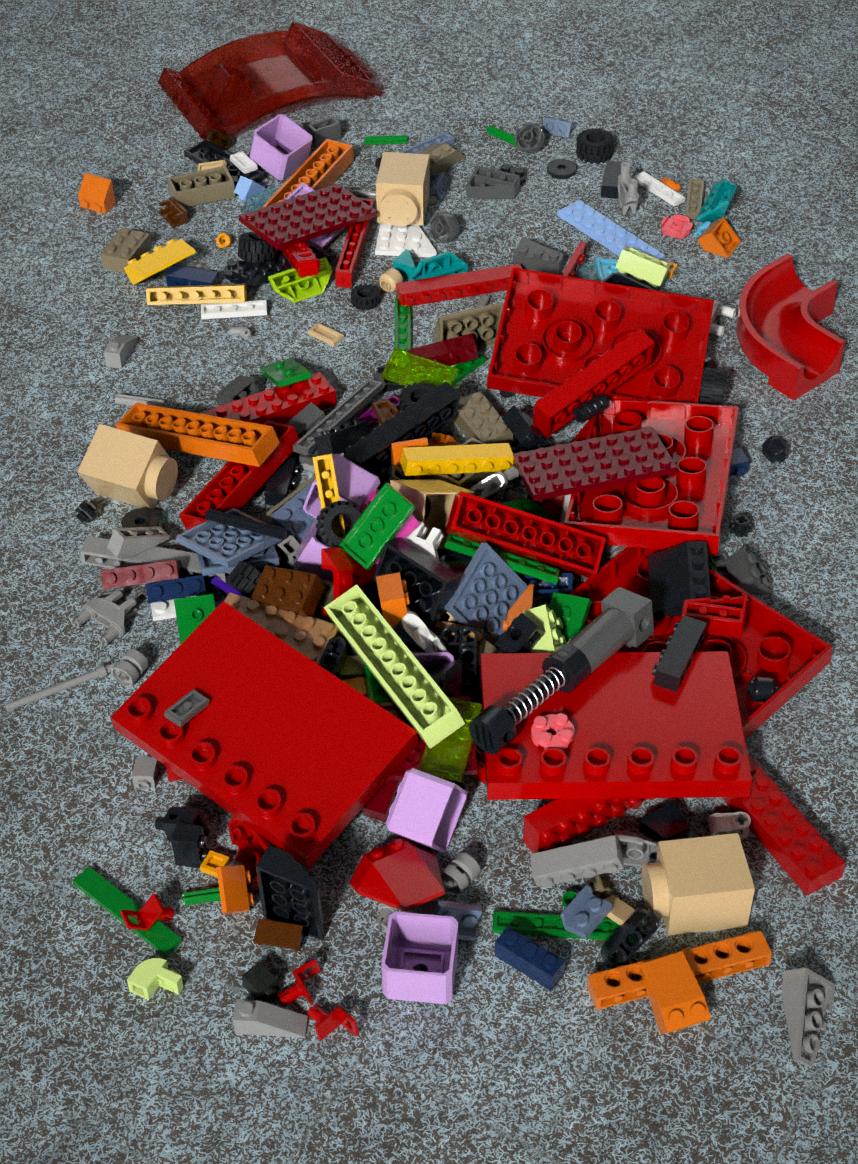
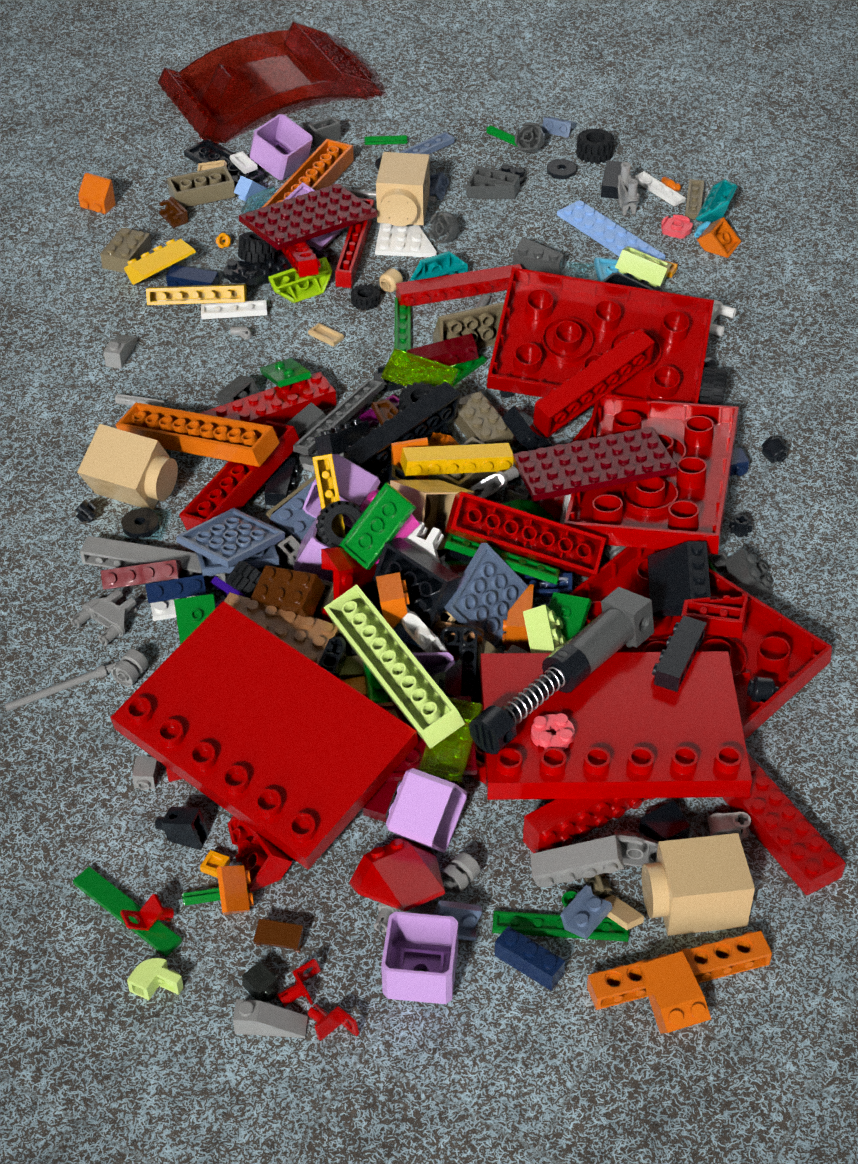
light grey slope [107,526,170,559] -> none
dark grey plate [164,689,210,727] -> none
black brick [171,822,209,869] -> none
black axle [205,509,288,540] -> none
dark brown beam [206,128,232,150] -> none
black slope [255,845,325,941] -> none
teal slope [393,249,415,279] -> none
dark tan wedge [417,143,465,175] -> none
black brick [495,613,545,653] -> none
red piece [562,241,588,277] -> none
black axle [573,394,609,423] -> none
black beam [600,909,659,967] -> none
red piece [736,253,845,401] -> none
light grey wedge [781,967,835,1067] -> none

